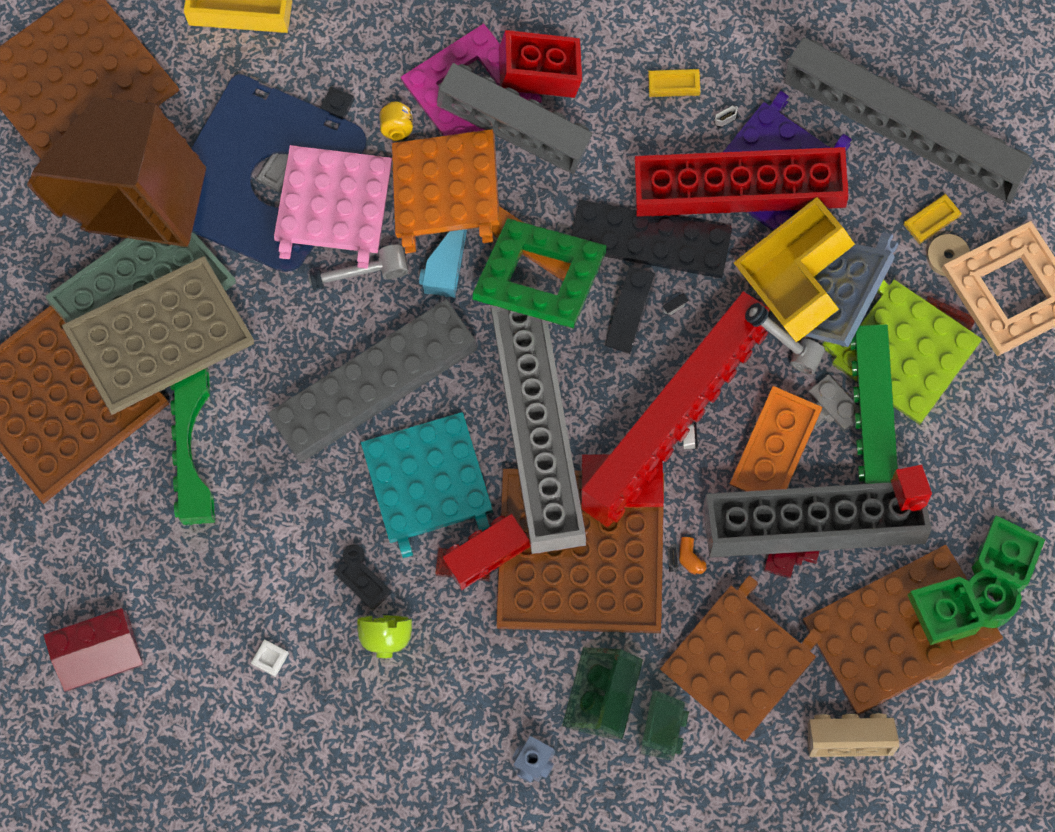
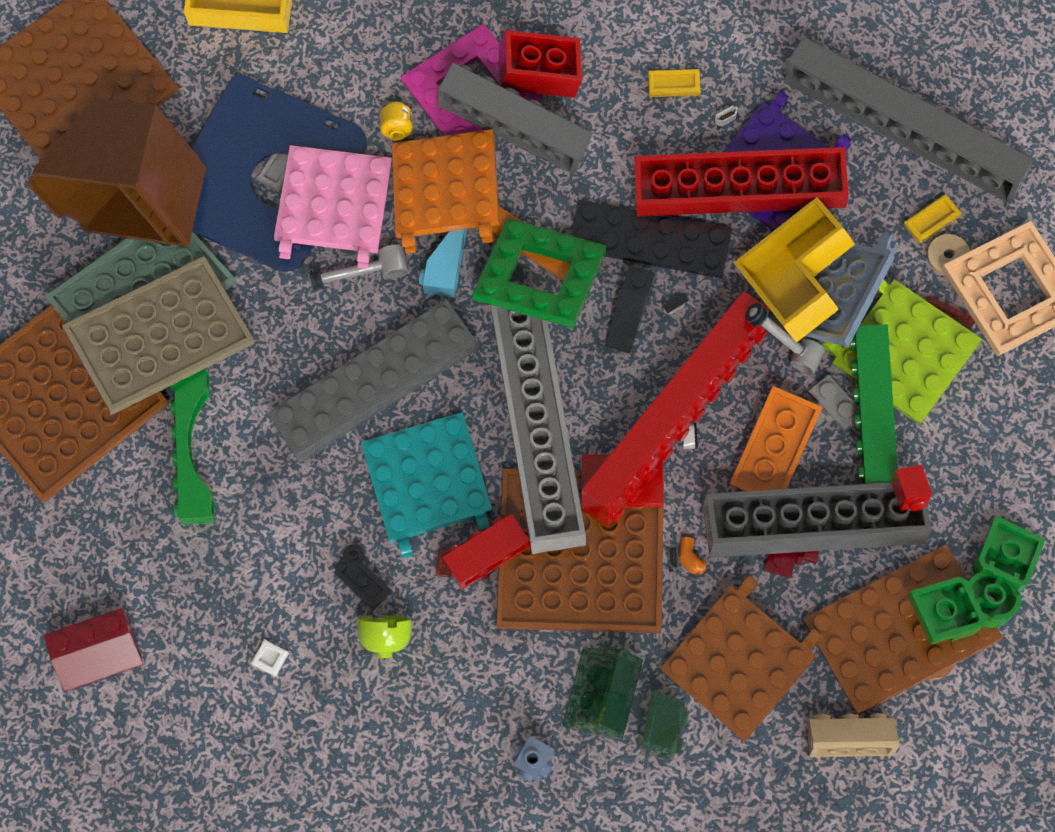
black plate [320,87,355,119] -> none

